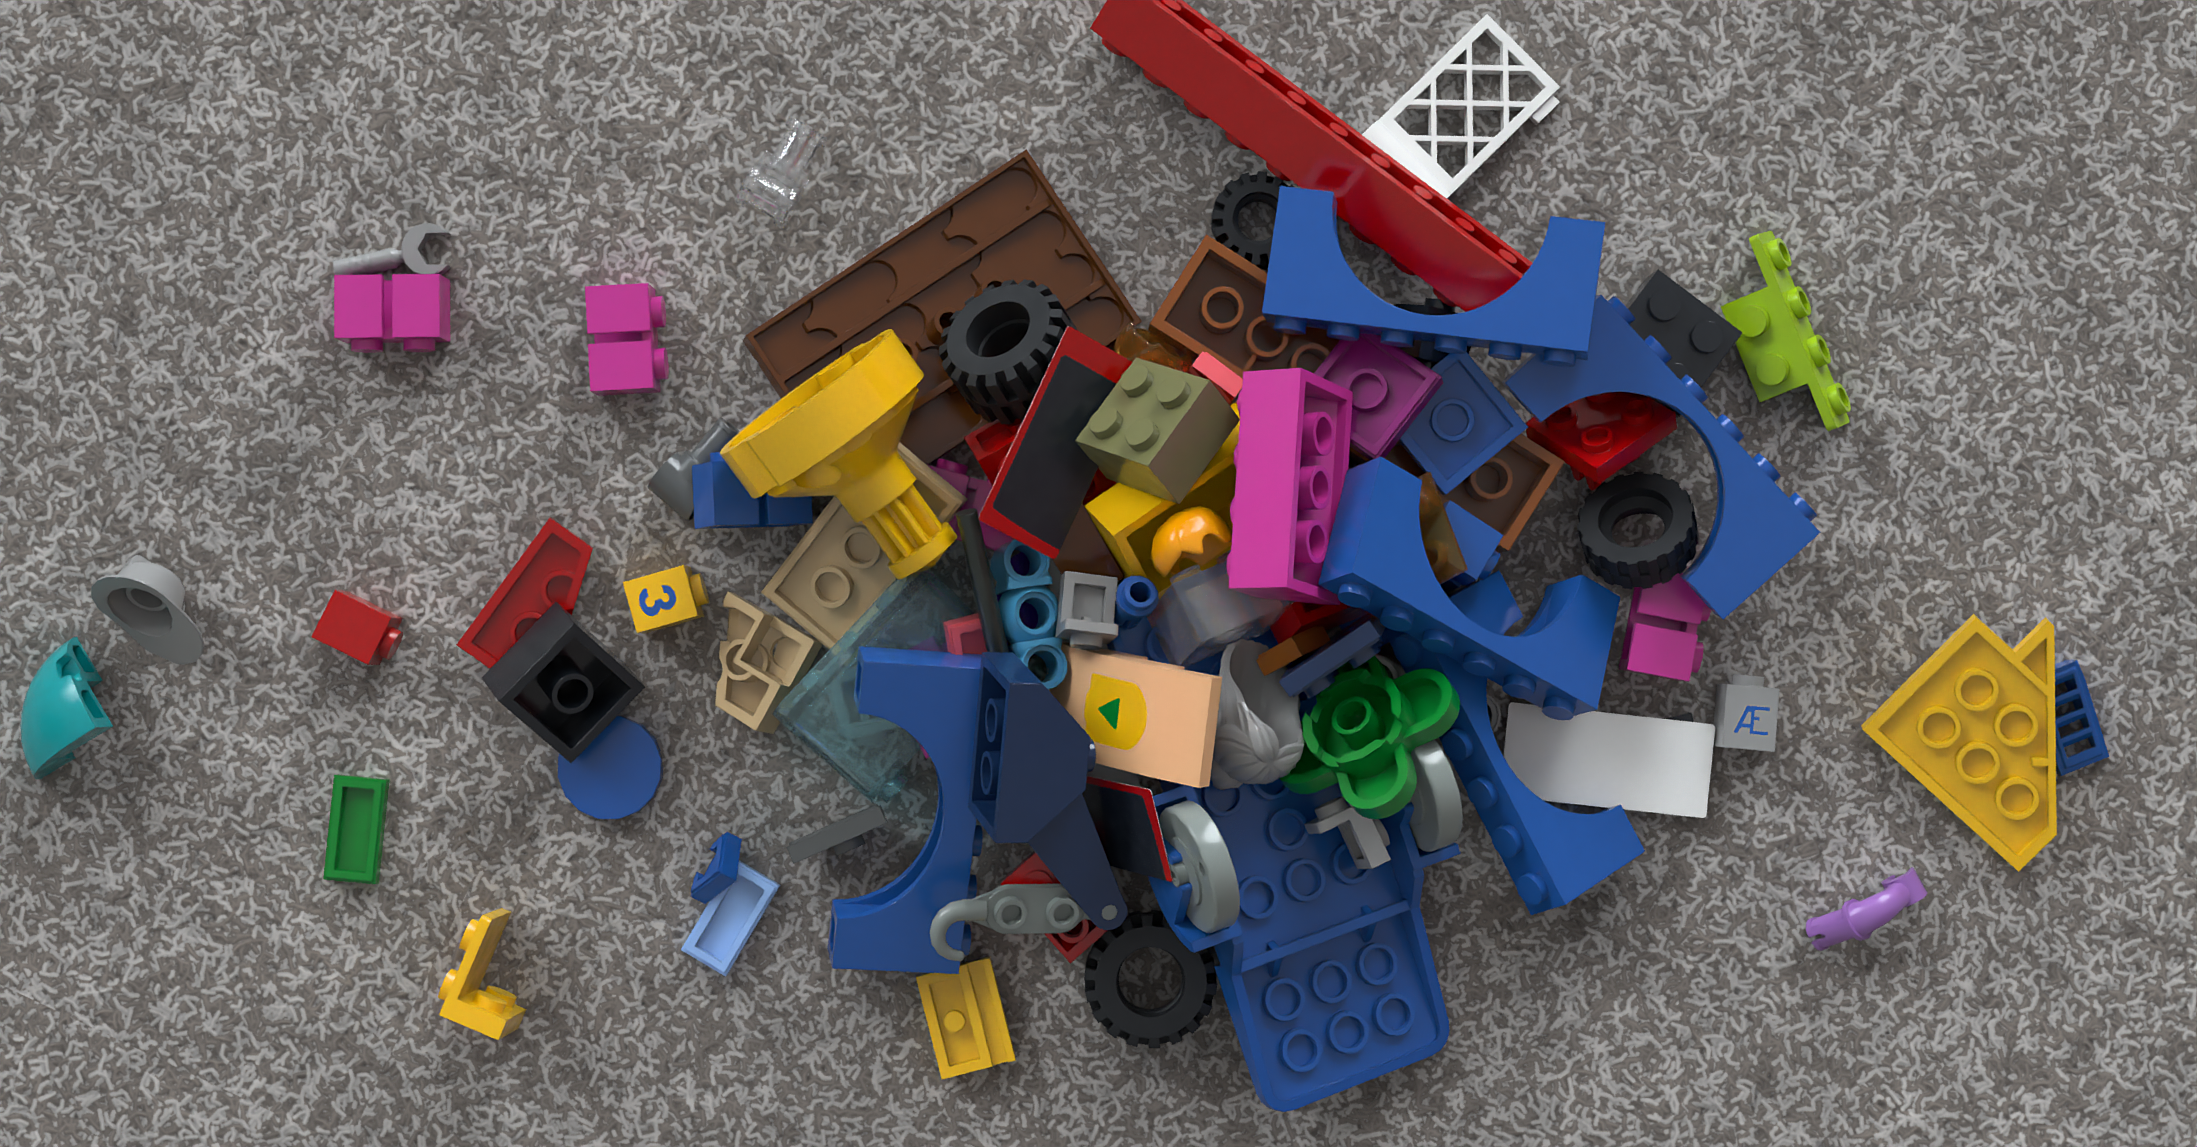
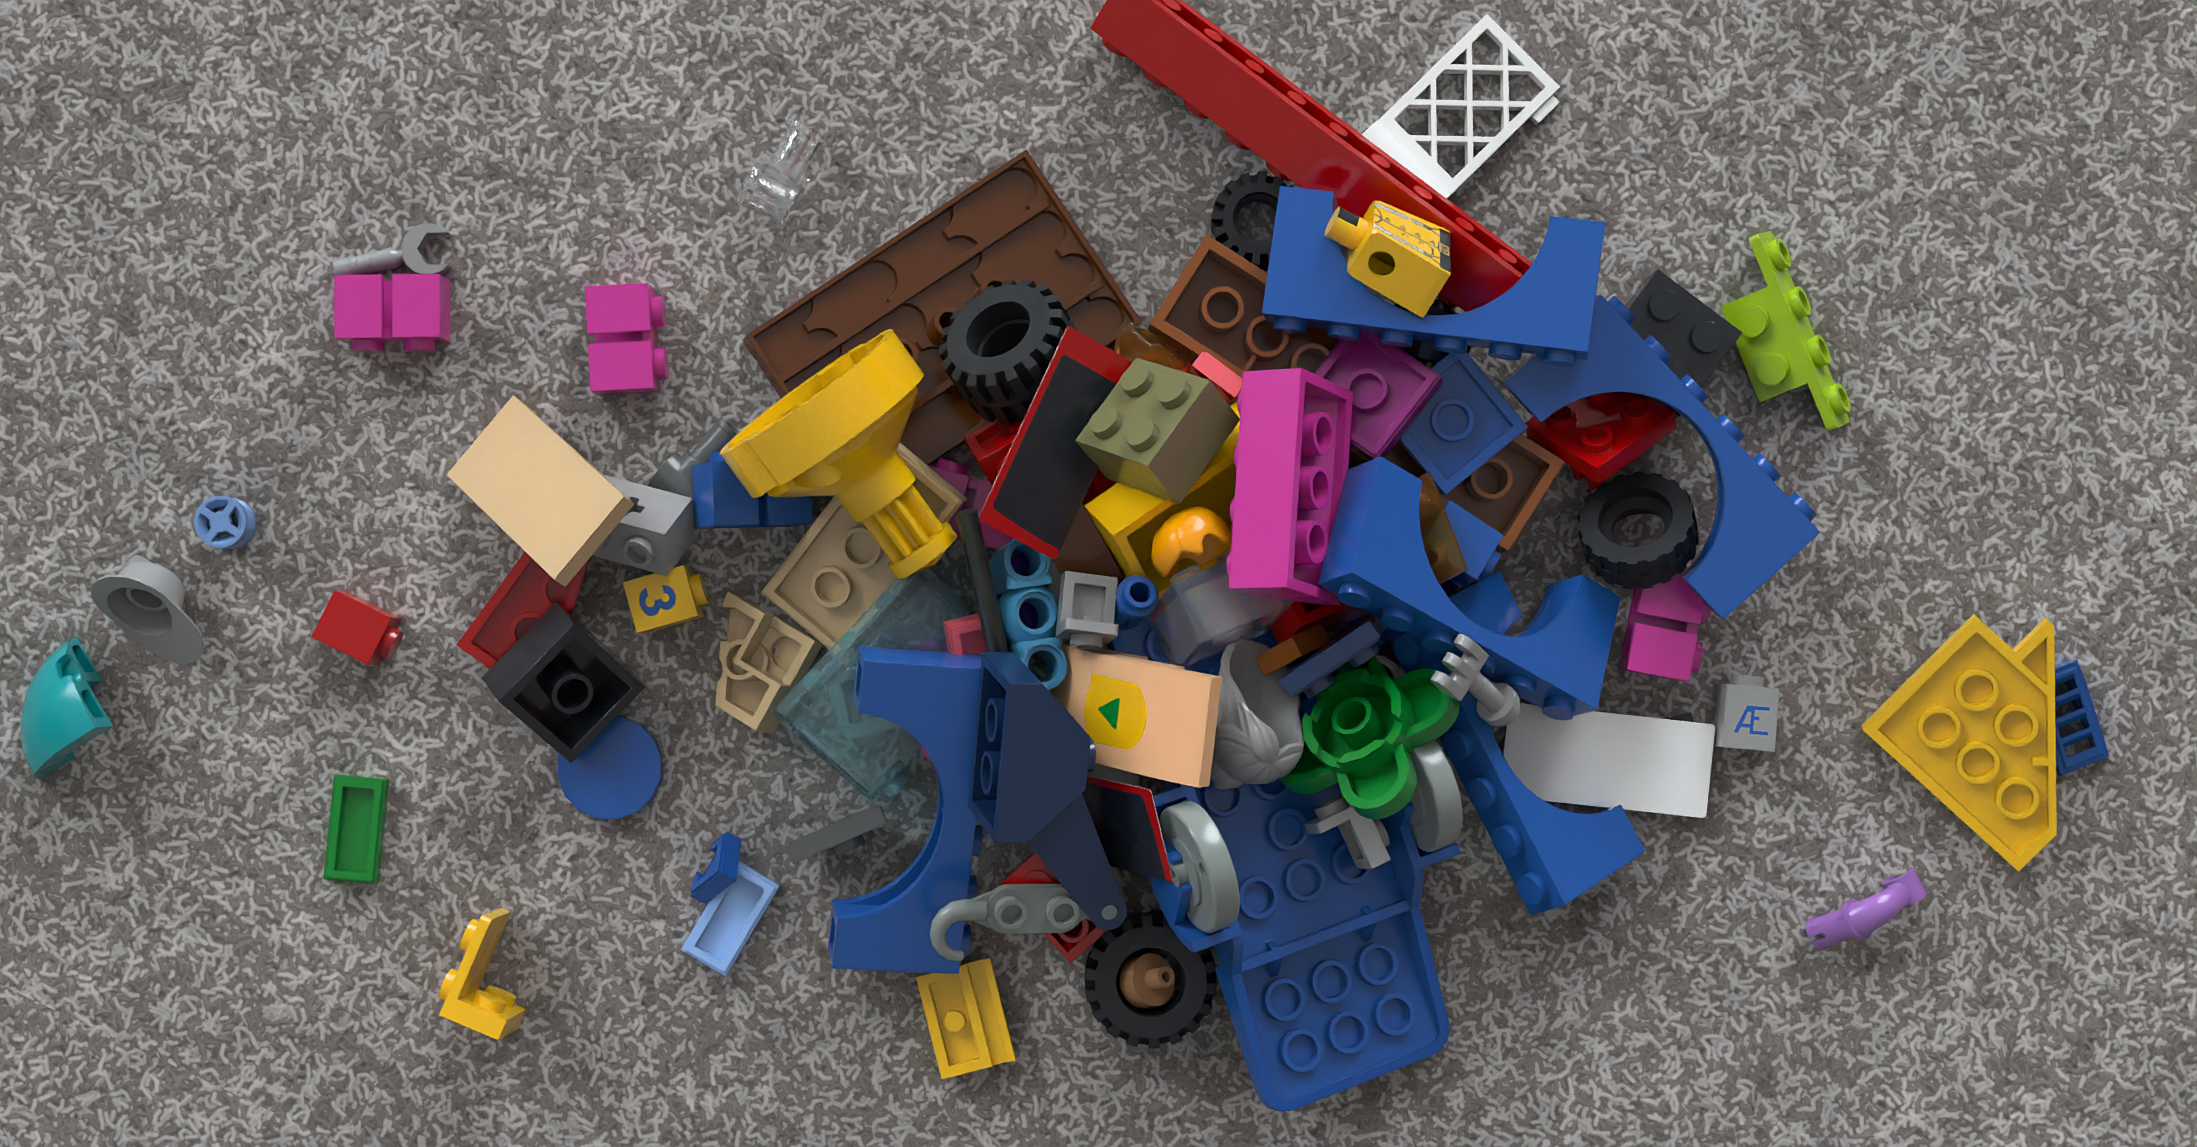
none -> medium blue wheel [194,496,257,549]
none -> tan tile [447,395,634,587]
none -> light grey brick [592,474,695,576]
none -> medium nougat tile [1120,953,1175,1009]
none -> yellow torso [1324,201,1451,318]
none -> light grey hinge [1430,634,1520,726]

